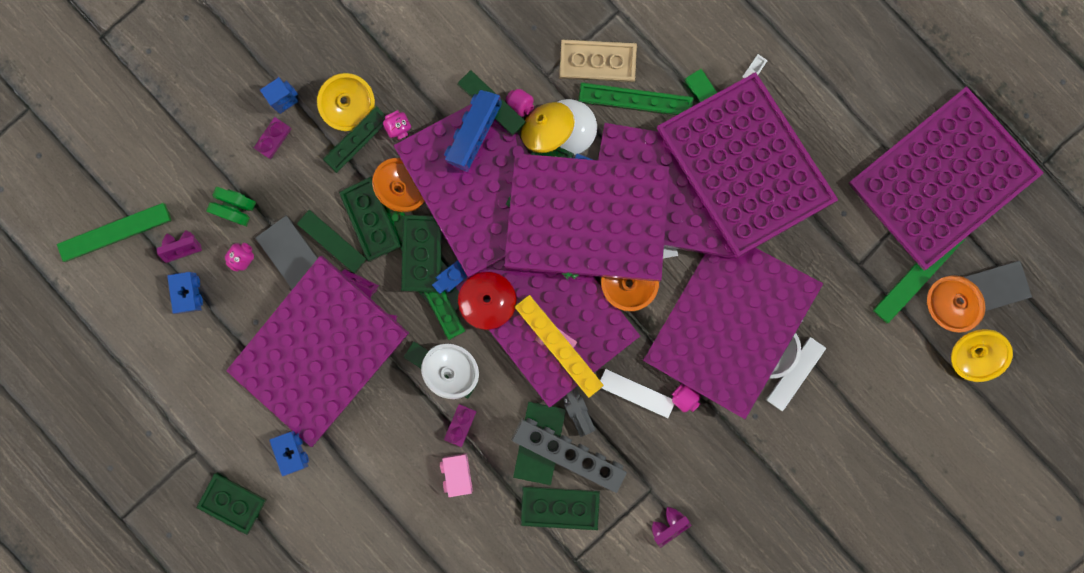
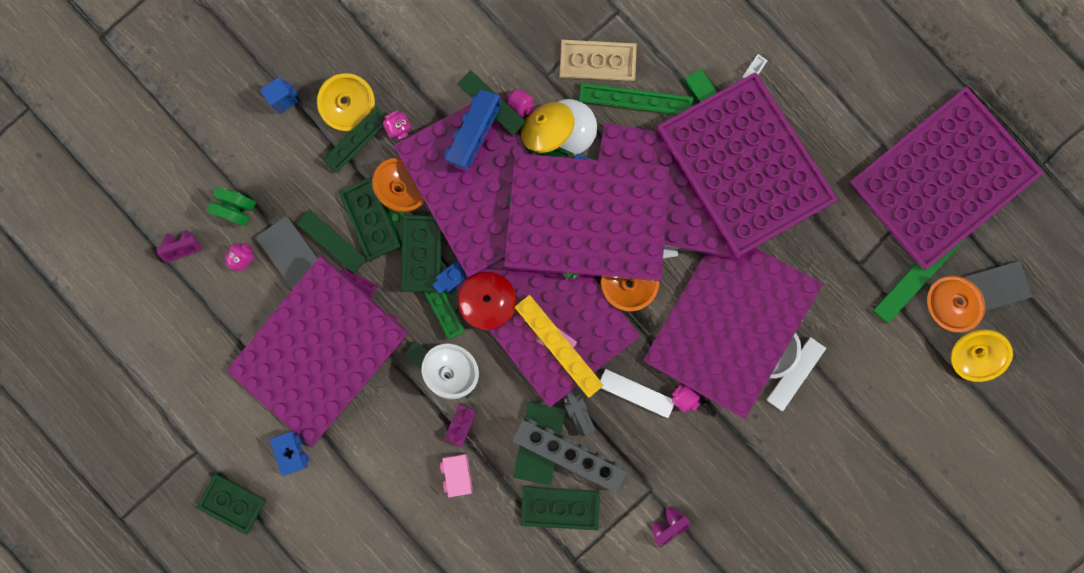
green tile [56,203,172,262] -> none
blue brick [167,272,203,314] -> none
magenta tile [253,117,292,160] -> none

